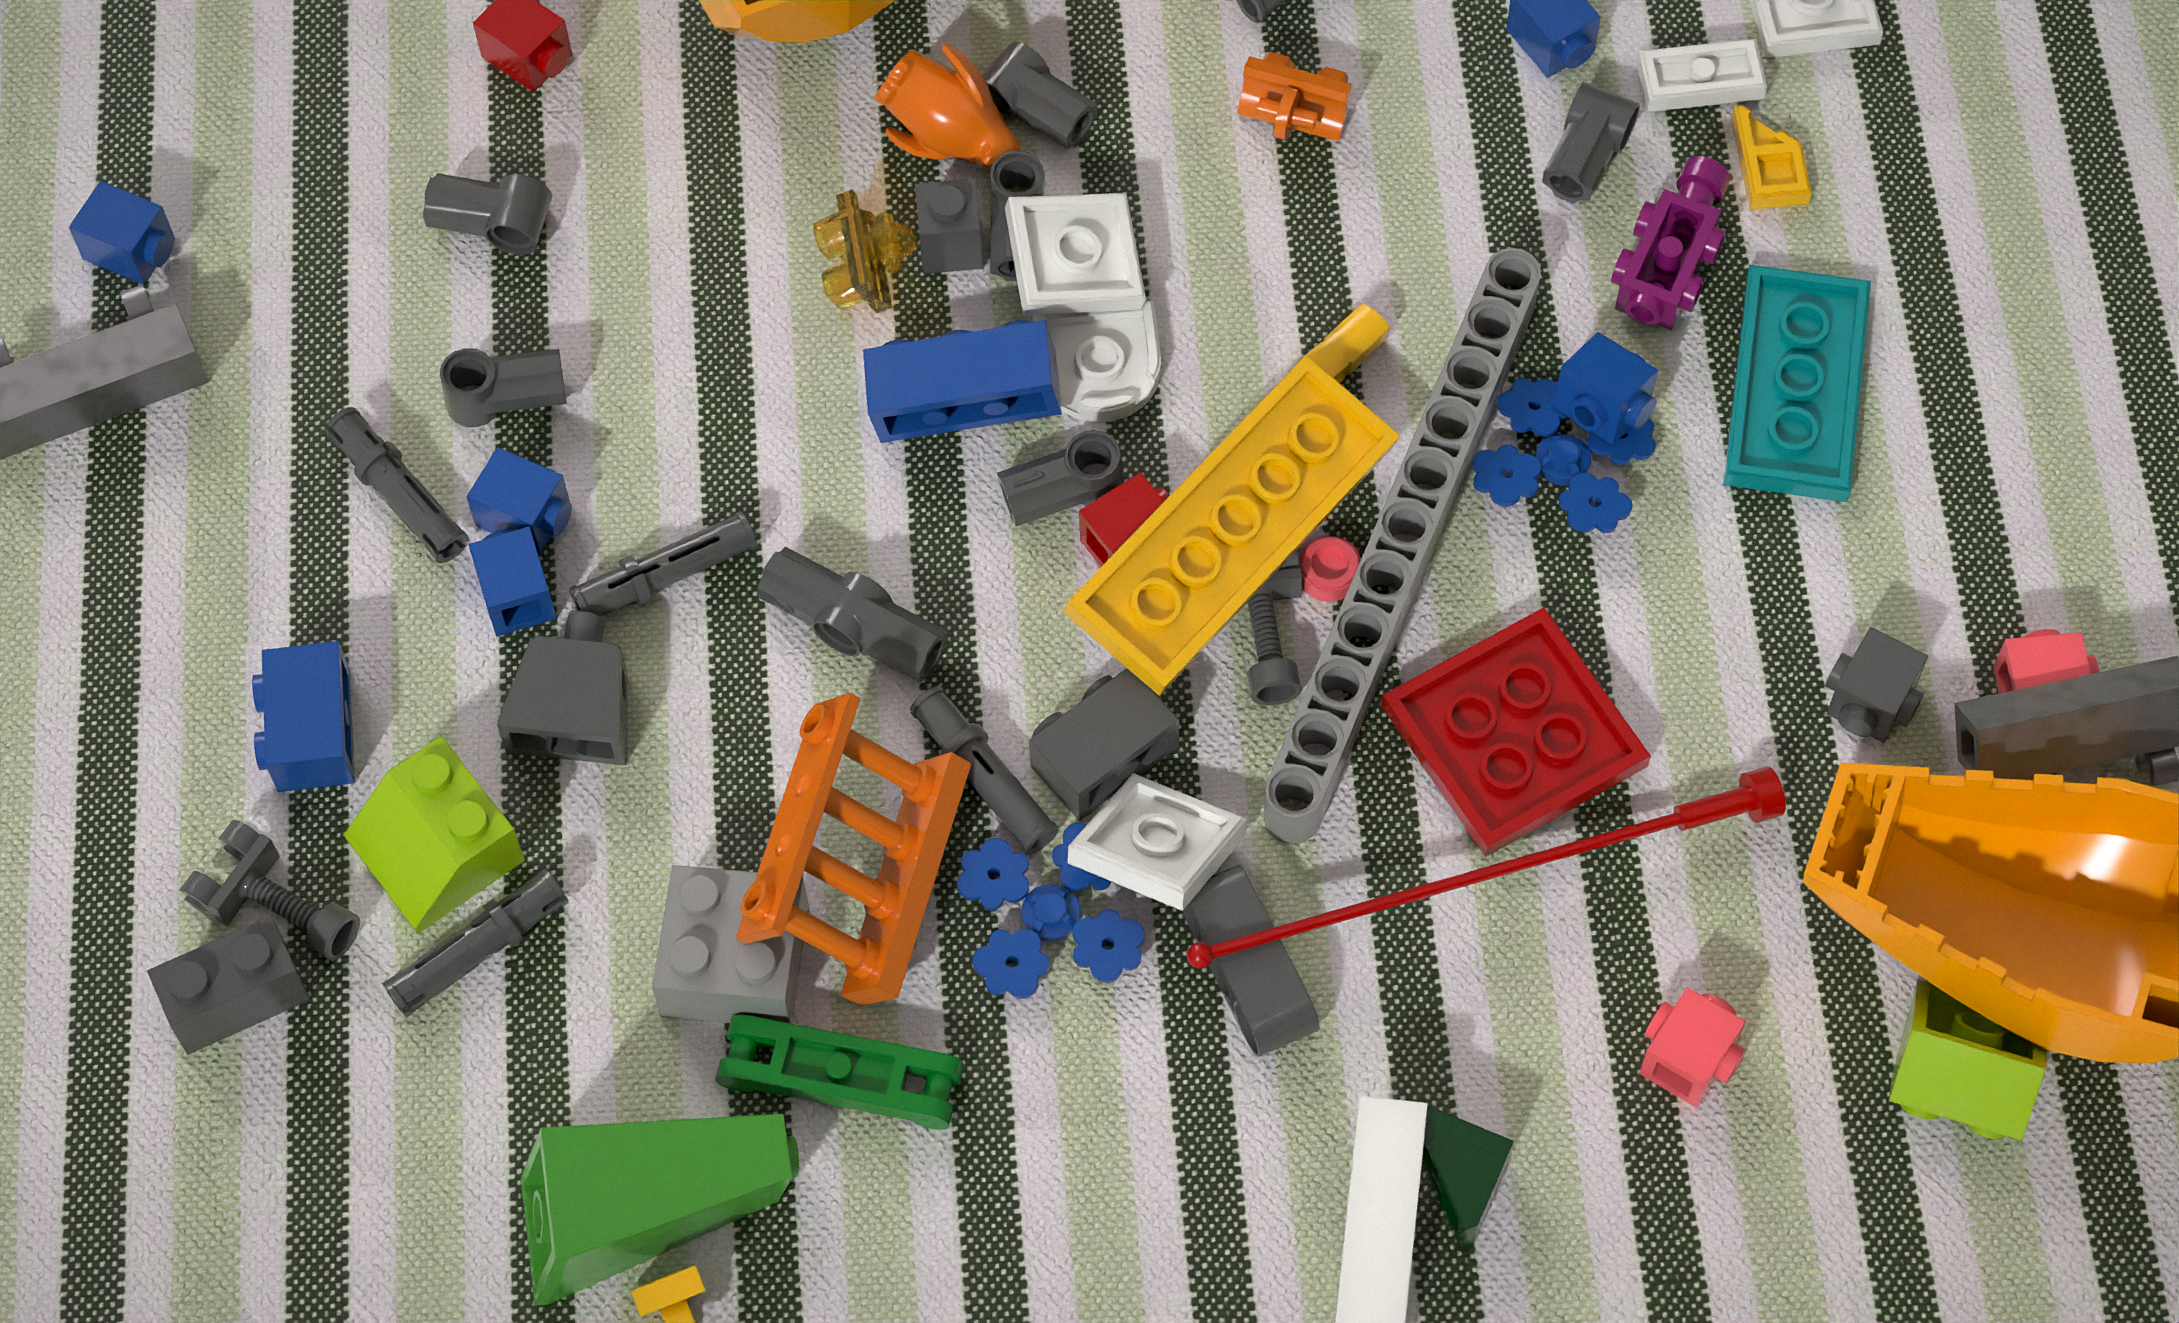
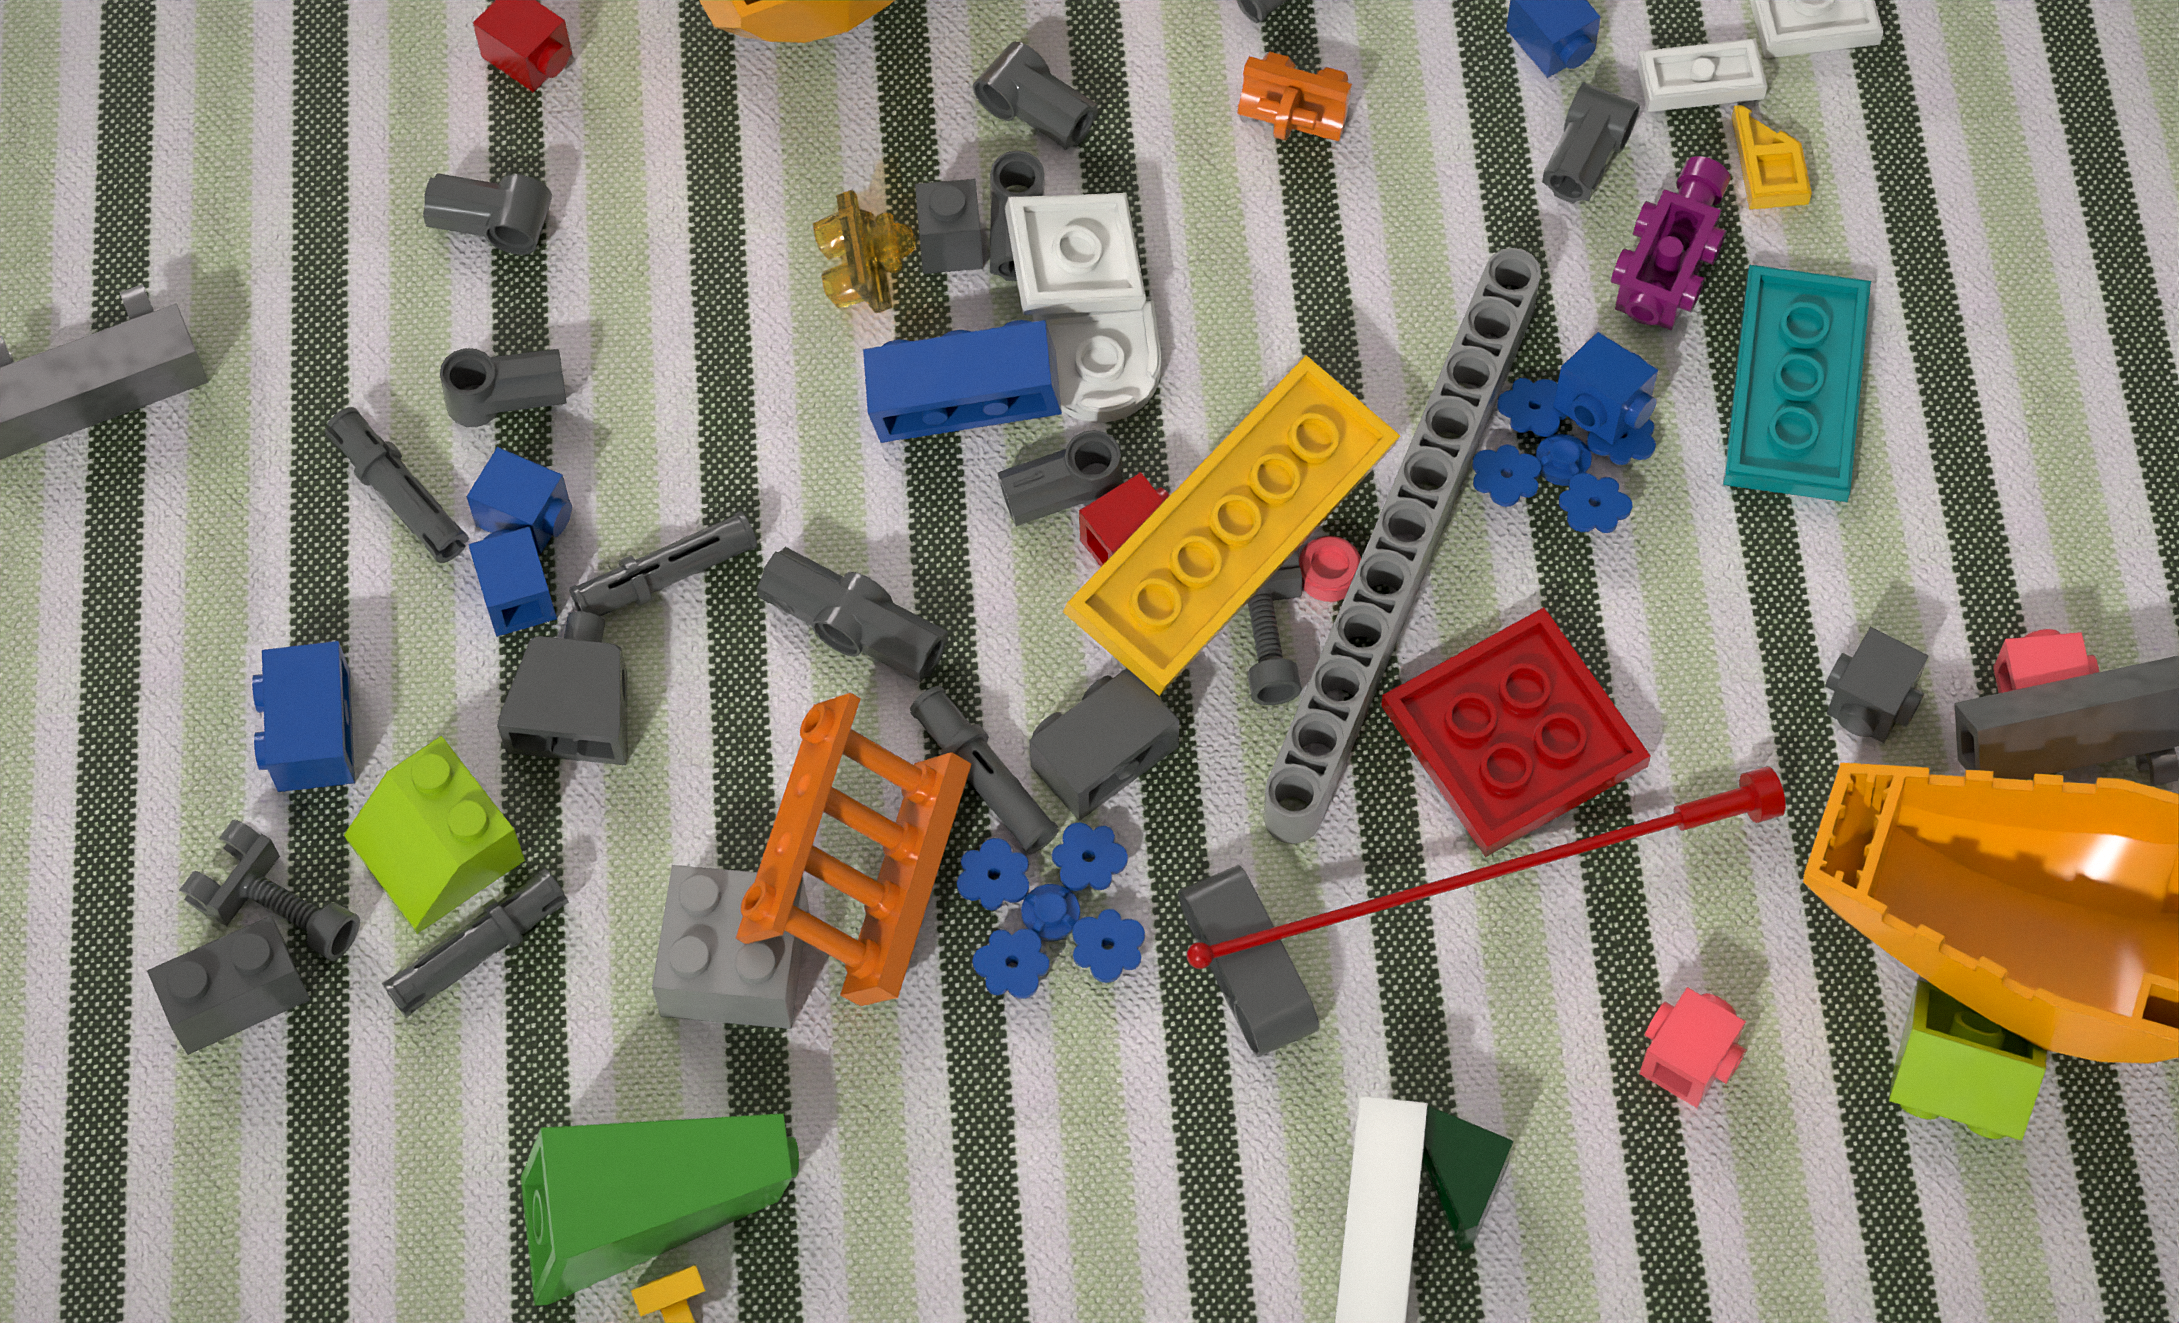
blue brick [68,181,175,285] -> none
green plate [715,1015,964,1130] -> none
orange animal [874,44,1021,172] -> none
white tile [1068,773,1247,911] -> none
yellow bar [1298,303,1390,383] -> none

